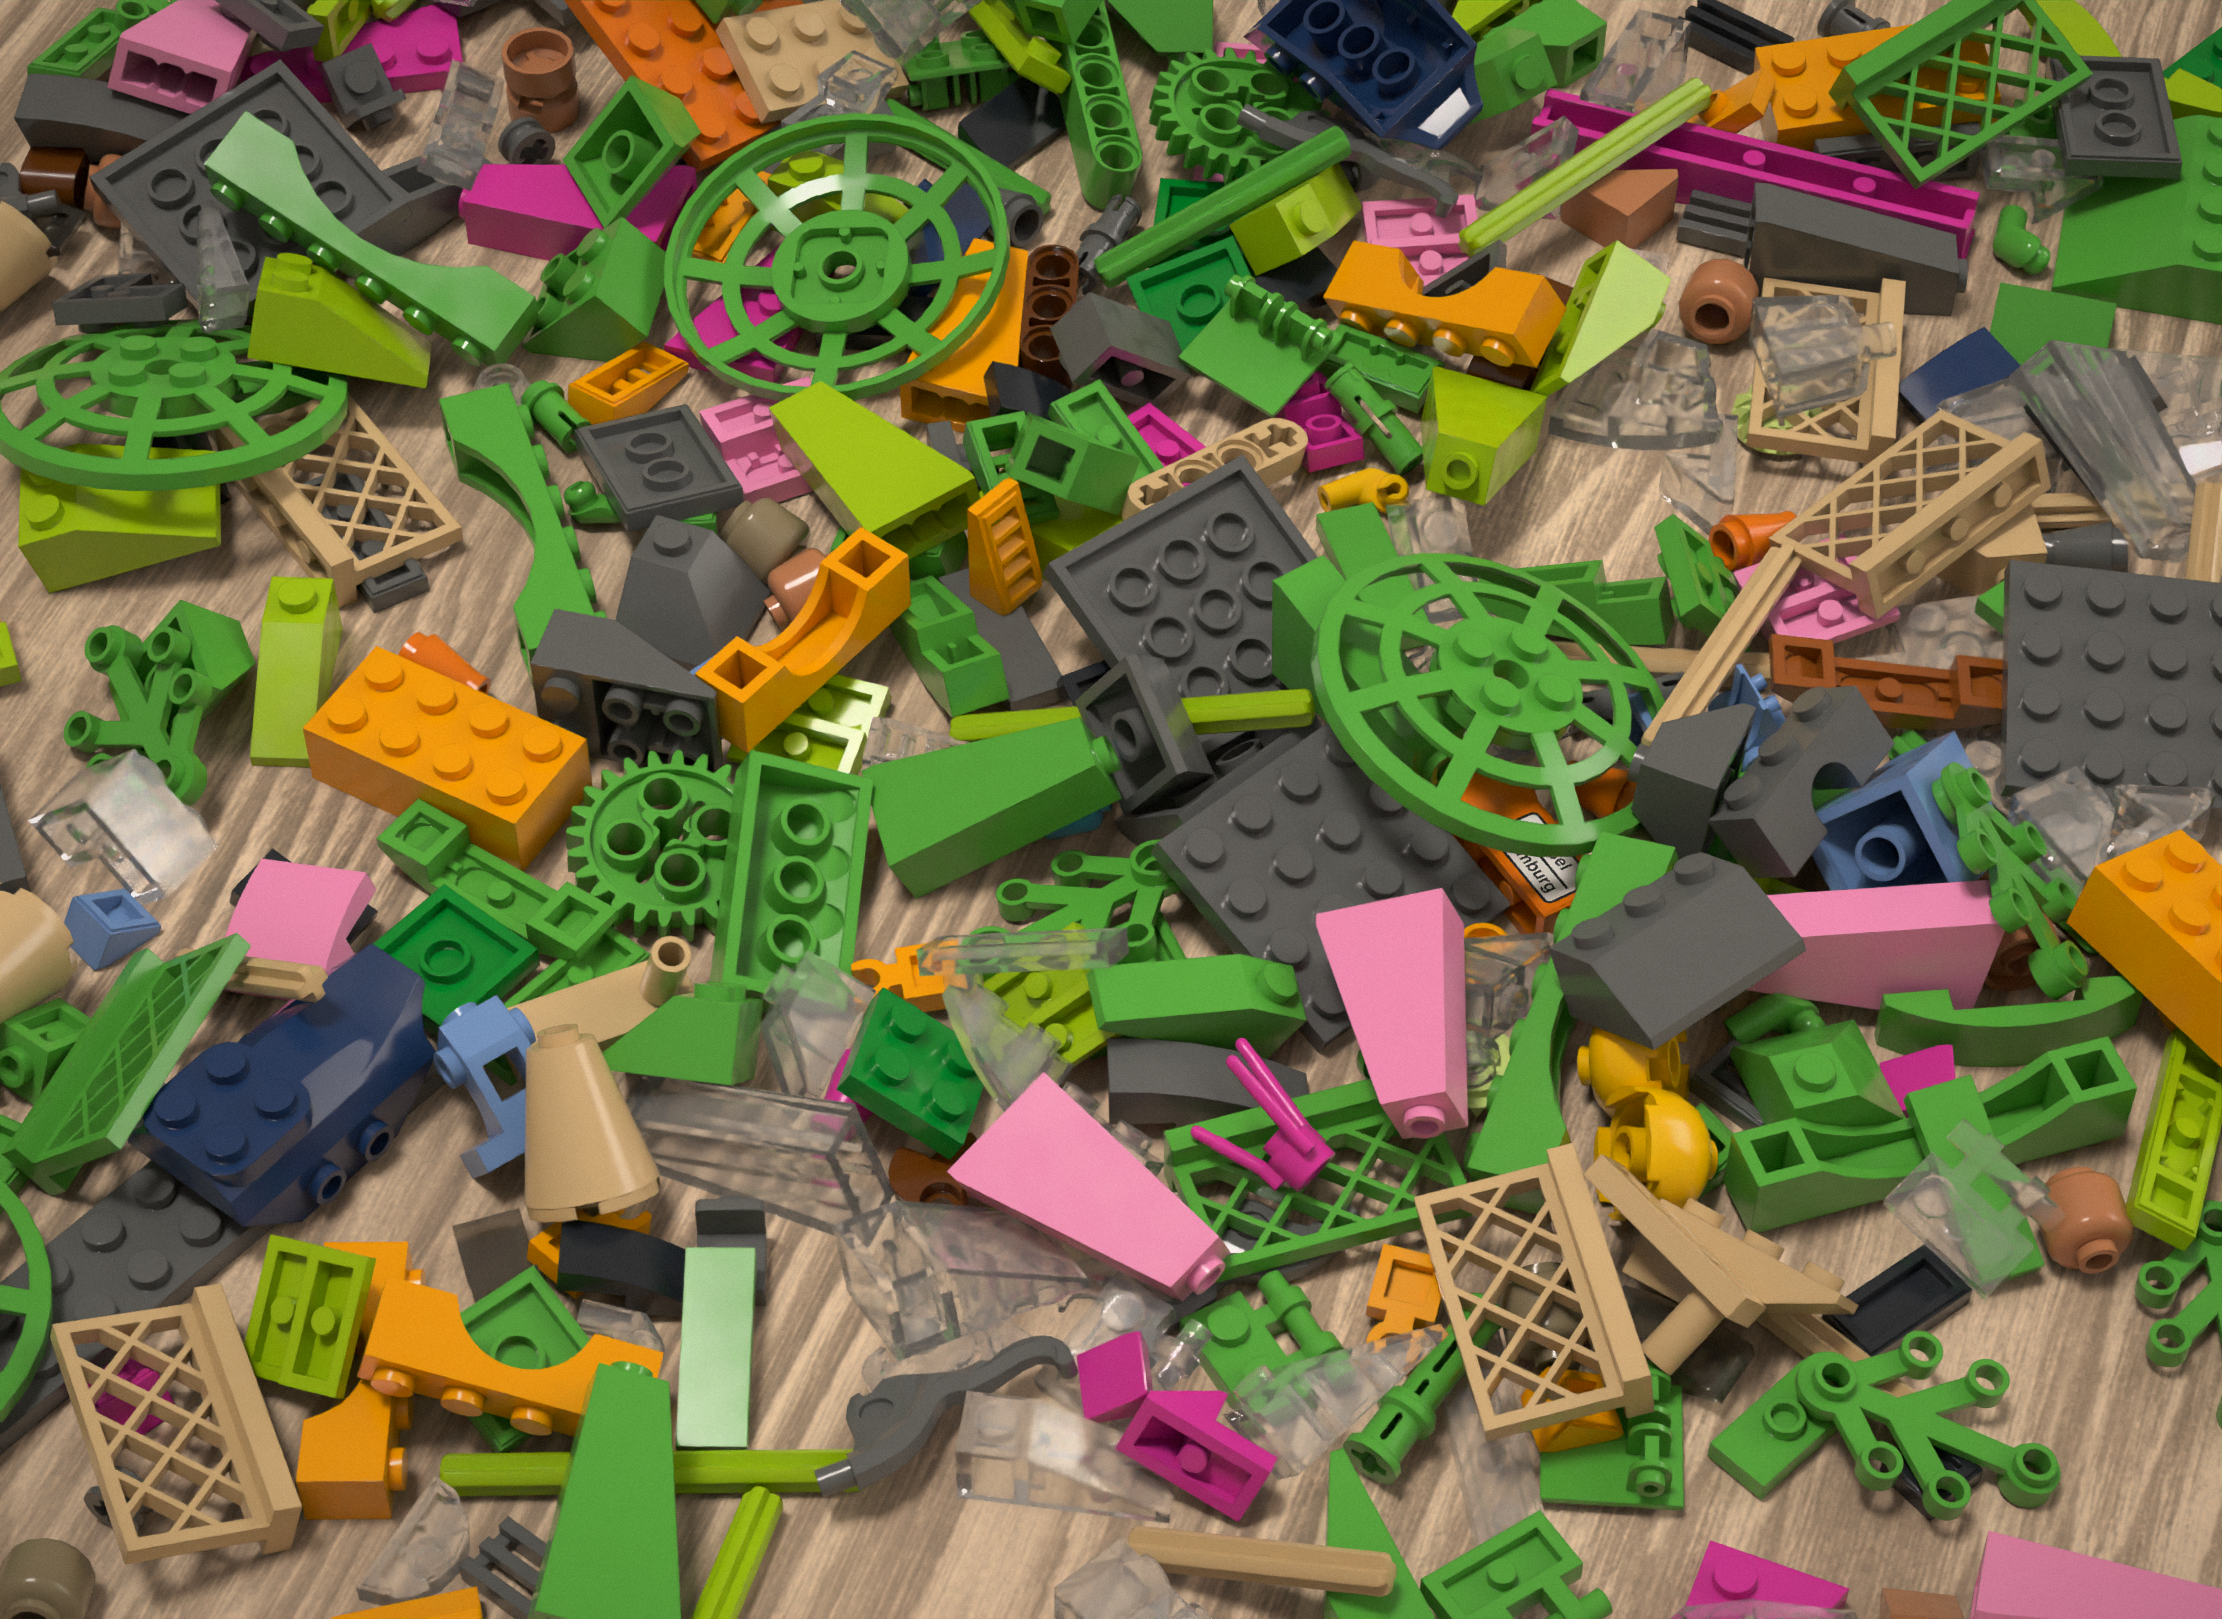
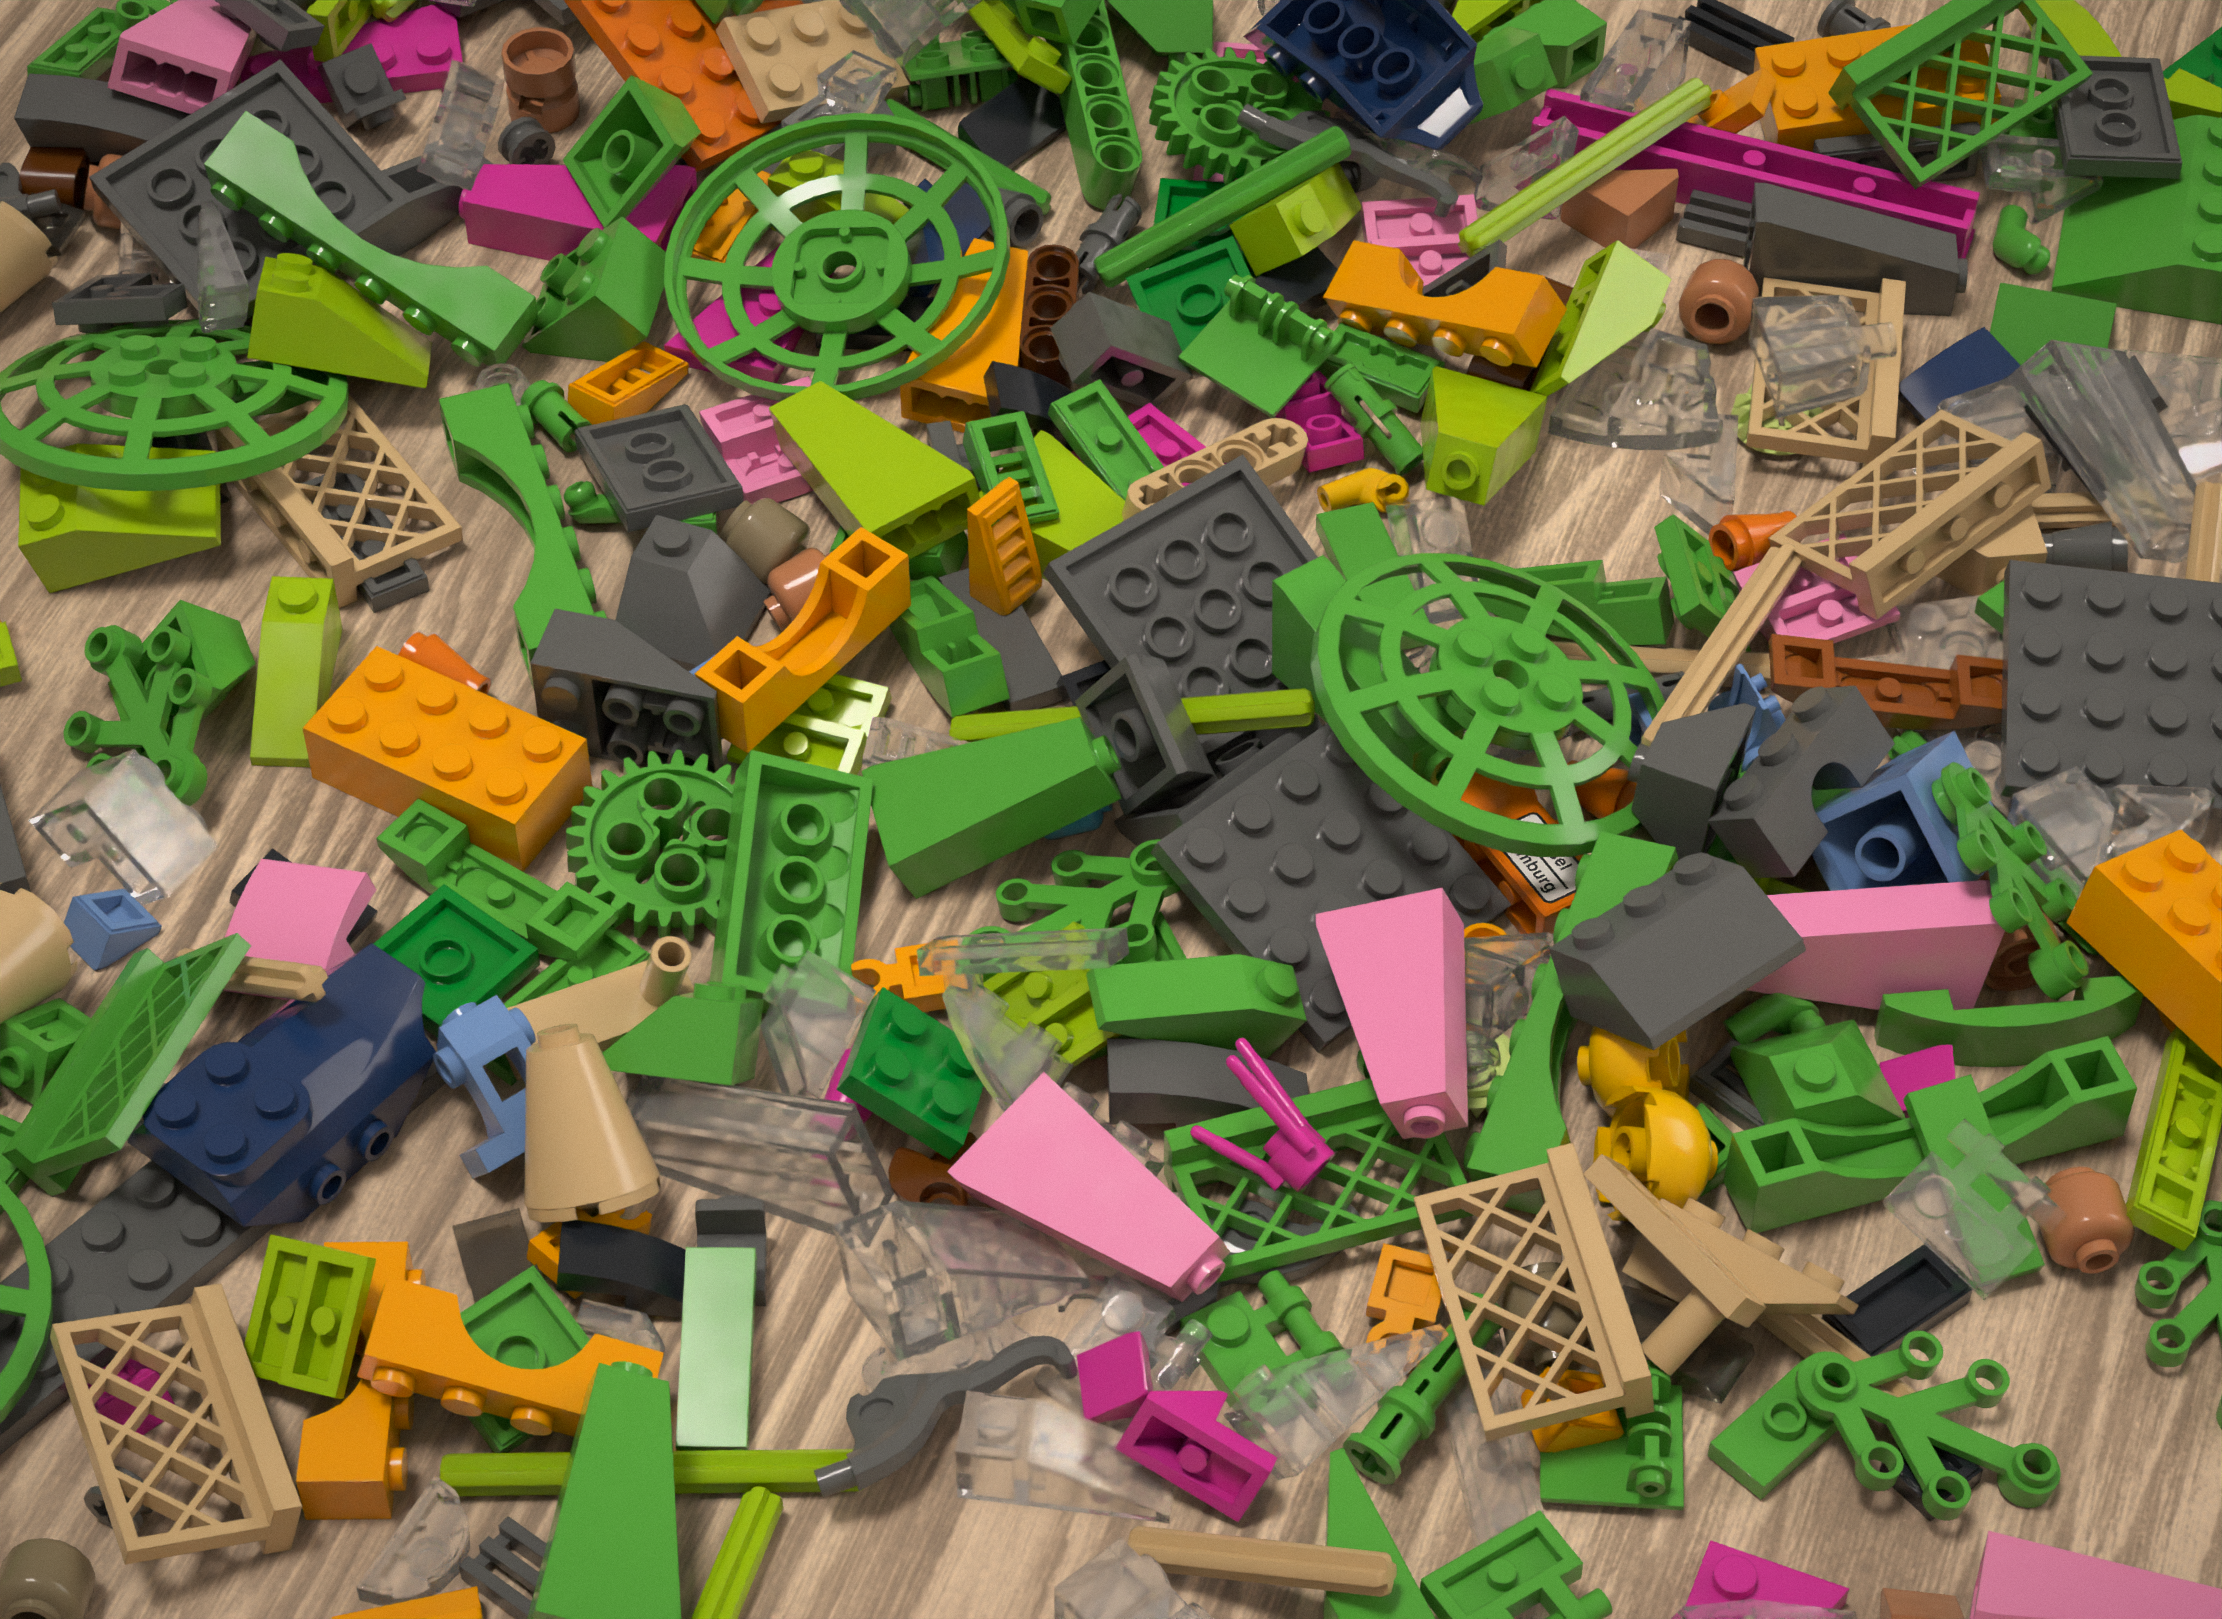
bright green slope [1005,412,1141,515] -> none

